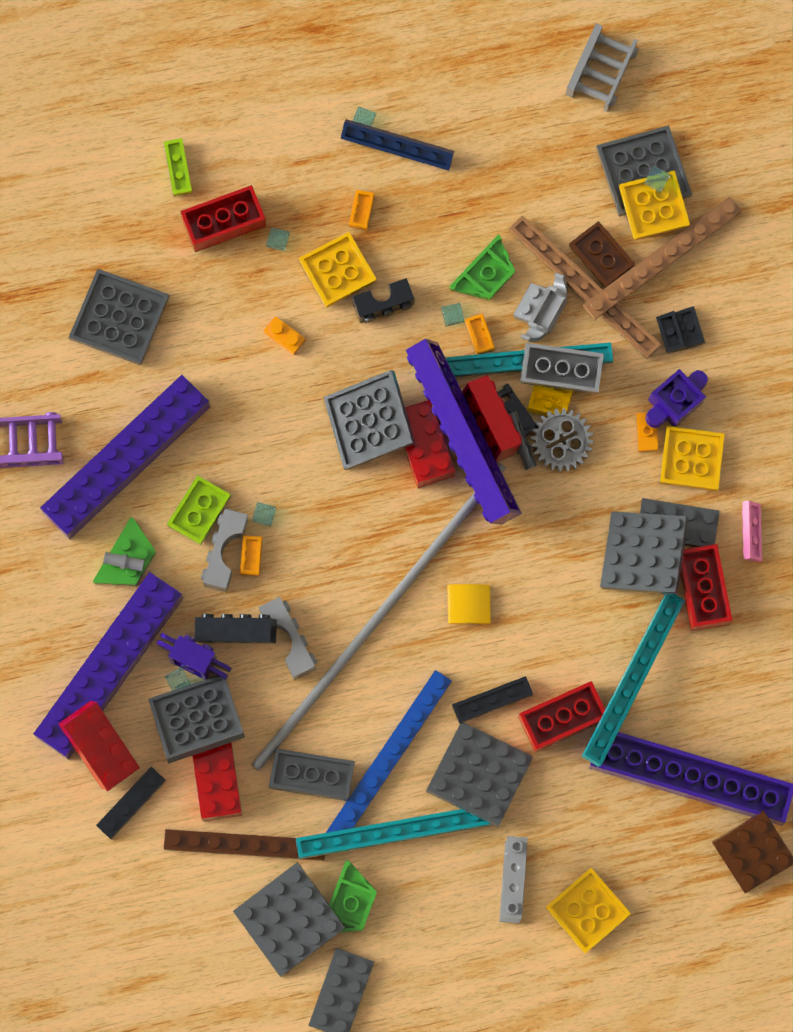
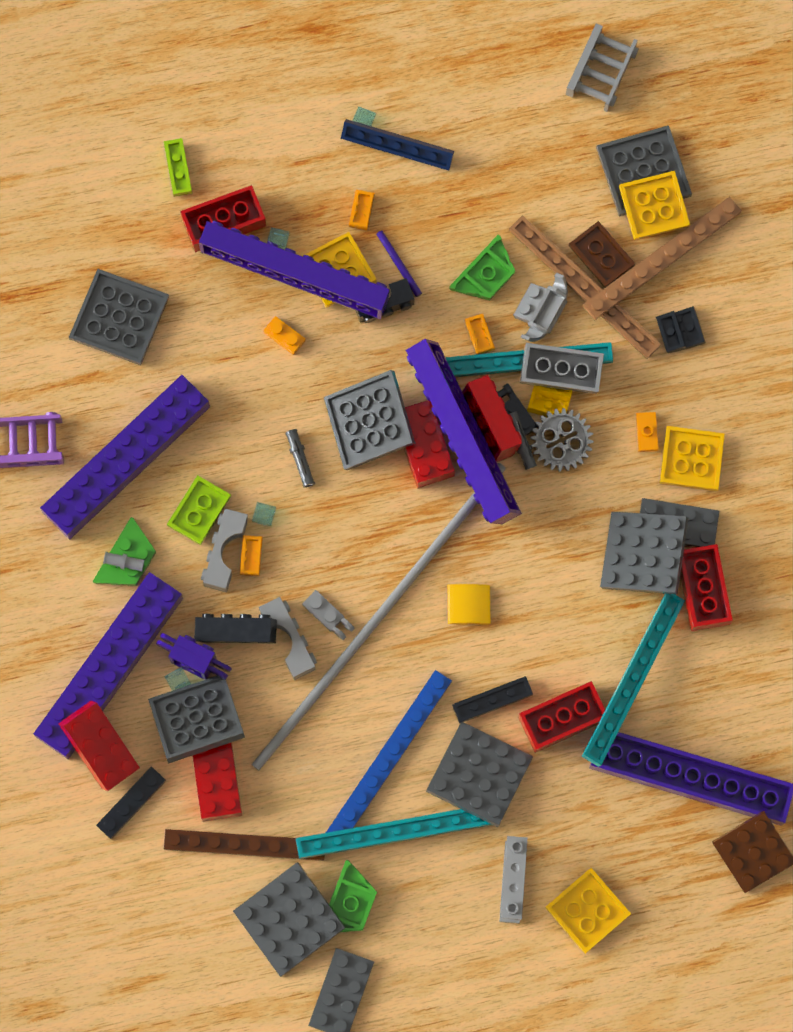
dark grey plate [269,749,355,801] -> none
clear light blue tile [441,303,465,327] -> none
clear light blue tile [644,166,670,192] -> none
dark purple brick [645,369,708,428] -> none
bright pink plate [742,501,762,562] -> none
none -> dark purple brick [199,221,390,319]
none -> dark grey pin [285,429,315,488]
none -> light grey hinge [302,590,355,640]
none -> dark purple bar [376,230,422,297]

